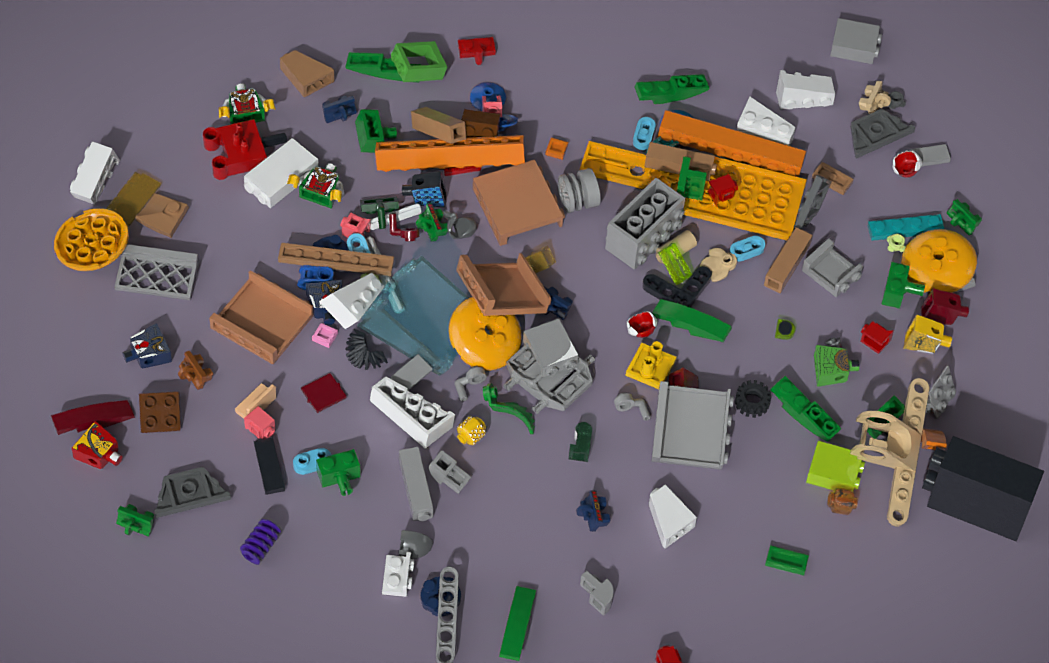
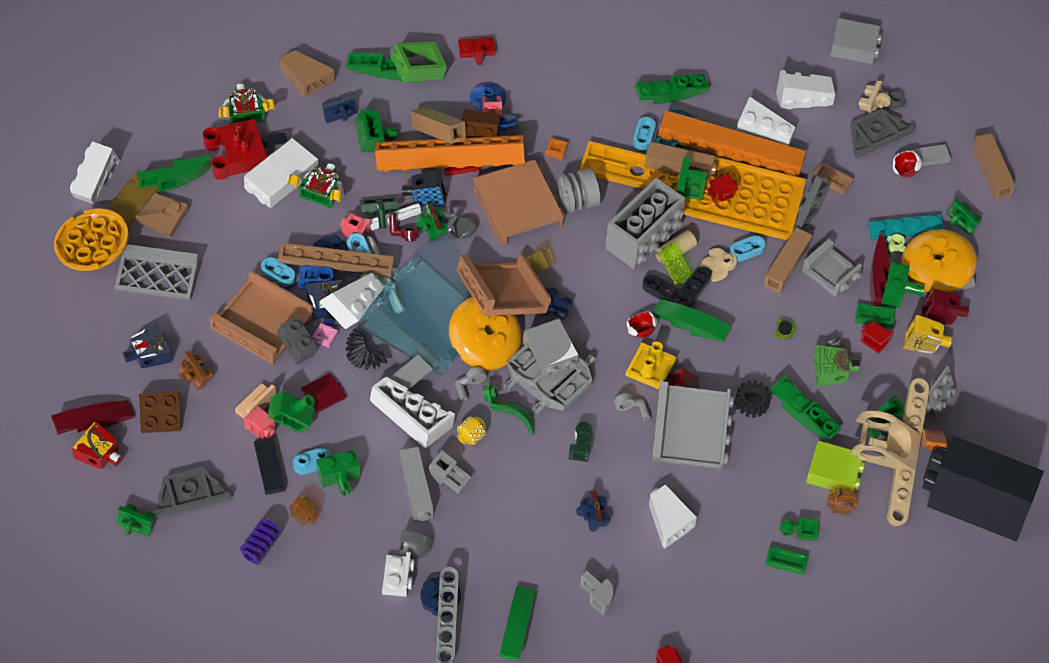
none -> green slope [137,156,210,192]
none -> medium azure plate [261,257,295,287]
none -> green brick [268,391,315,433]
none -> dark grey brick [277,316,318,365]
none -> clear orange head [289,496,320,526]
none -> green plate [779,518,818,541]
none -> green tile [855,303,895,329]
none -> dark red slope [870,234,890,307]
none -> medium nougat brick [972,133,1015,199]

